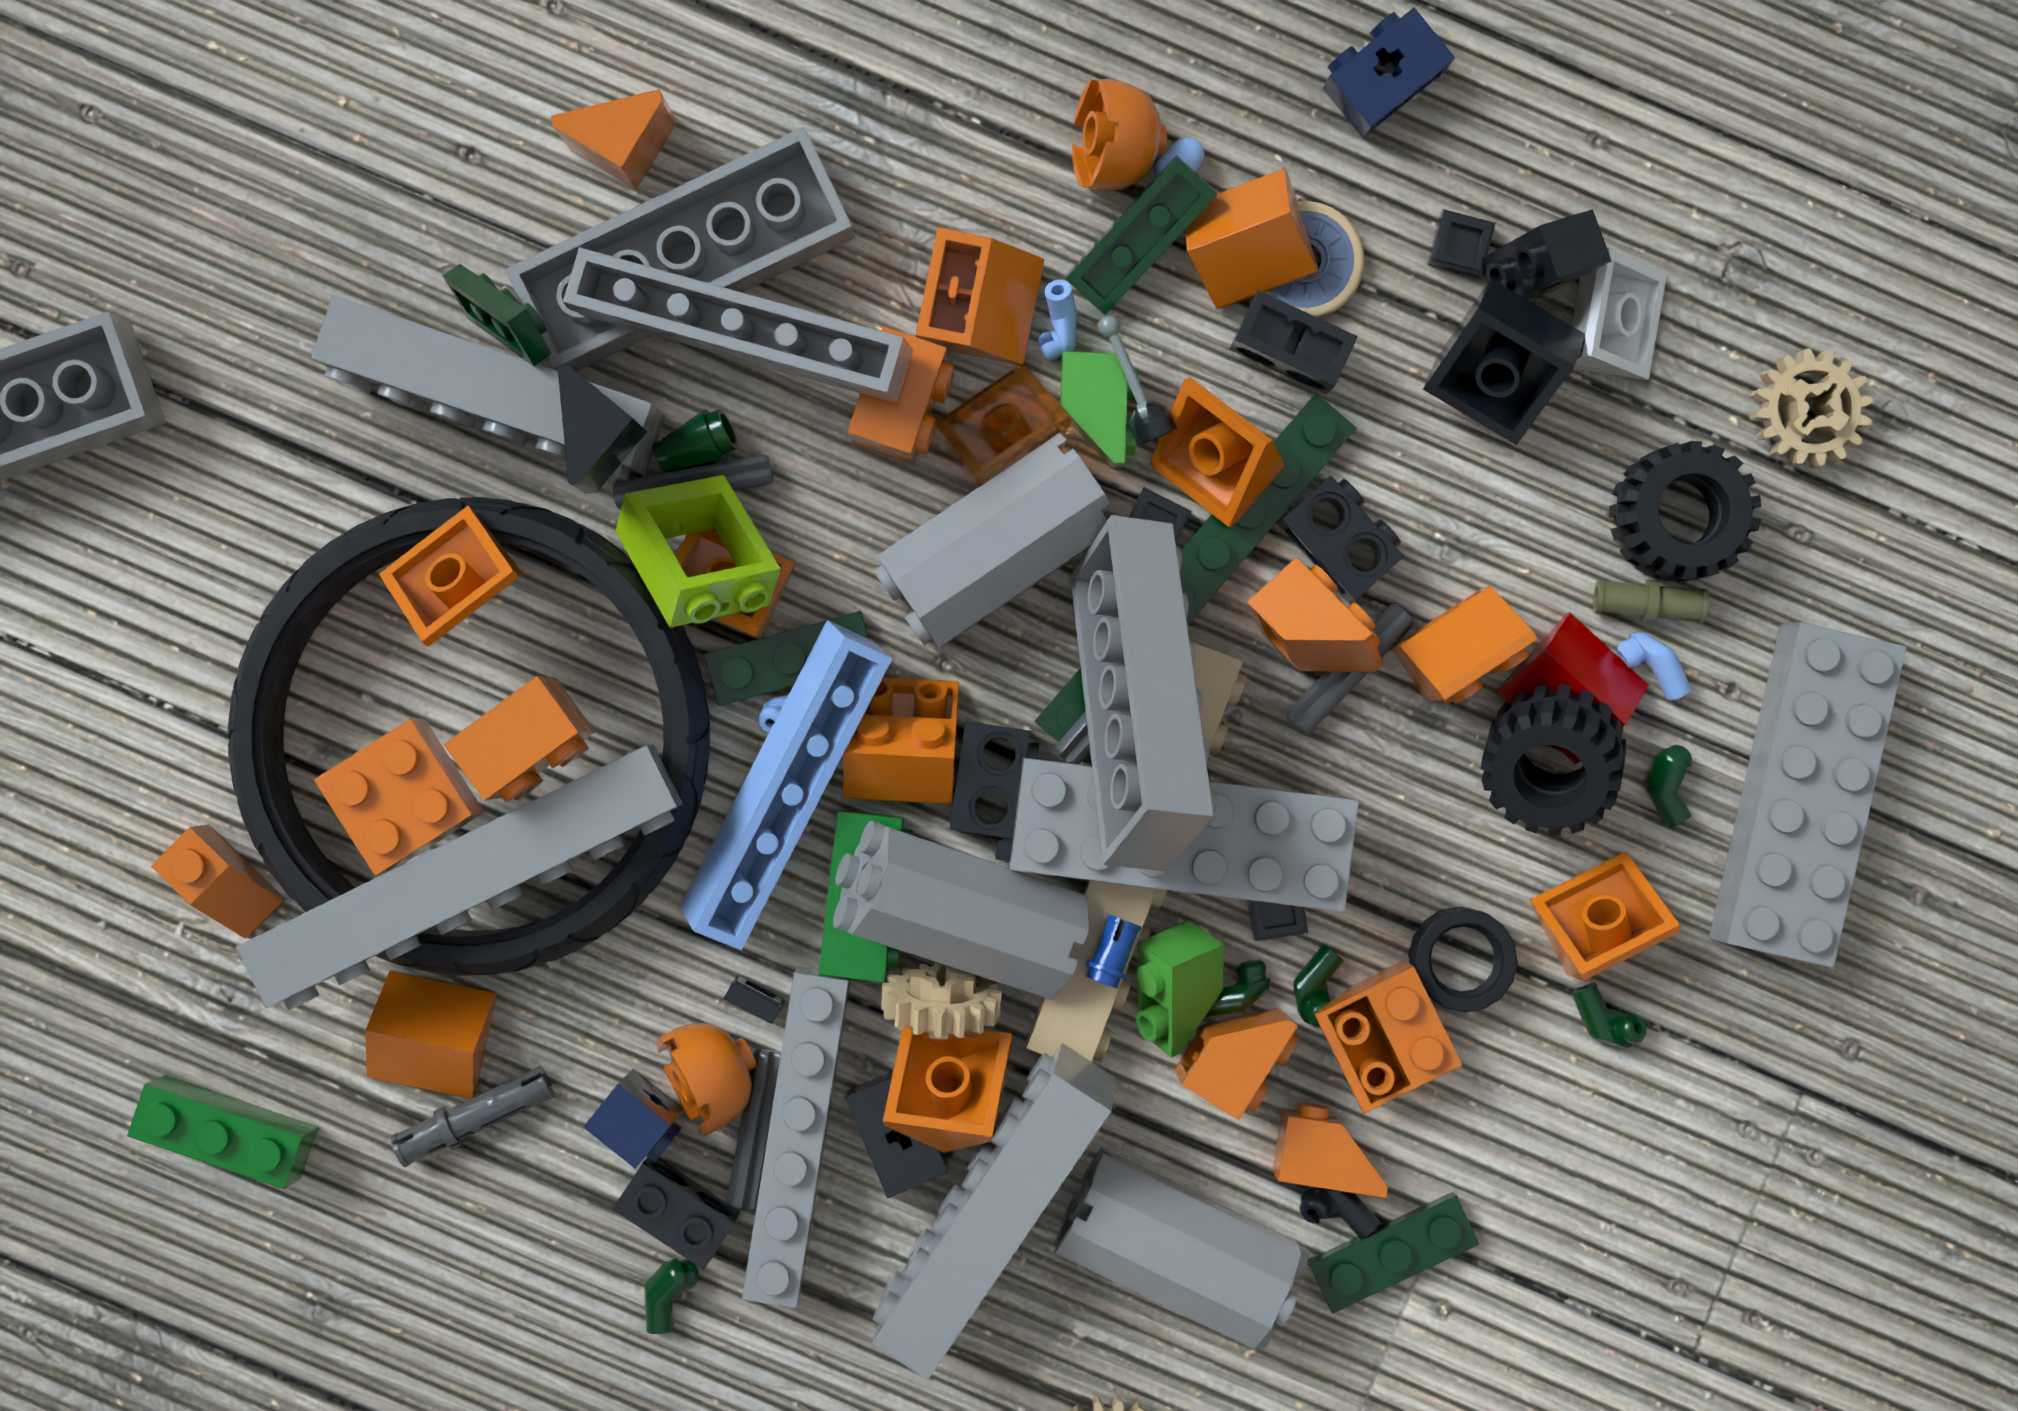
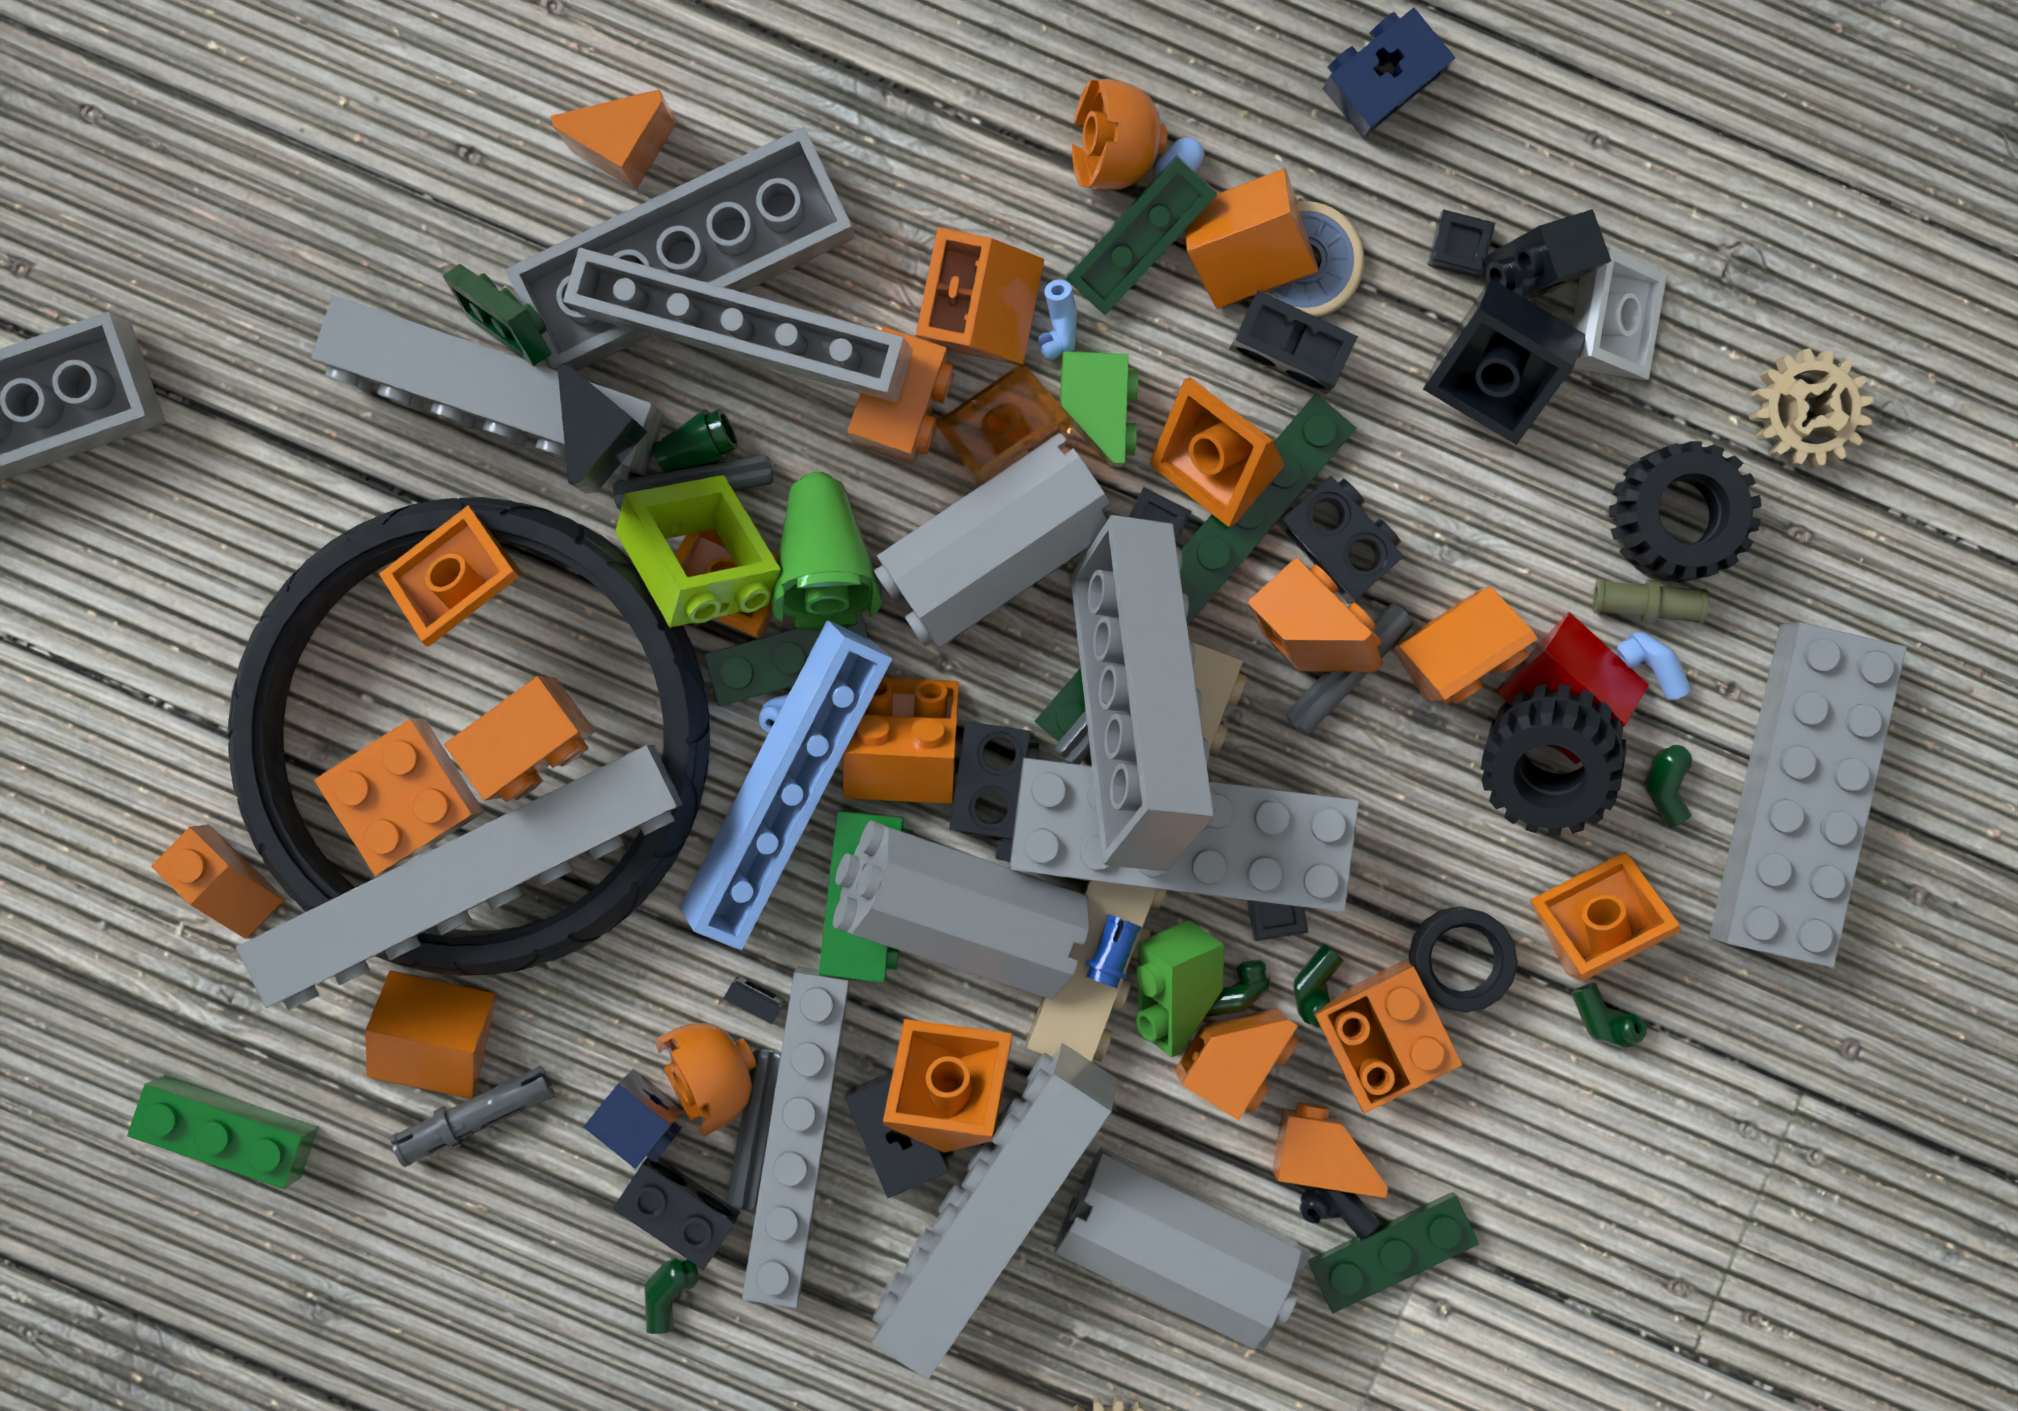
tan gear [881,962,1002,1040] -> none
hinge [1098,315,1178,446] -> none
none -> bright green cone [771,472,882,630]

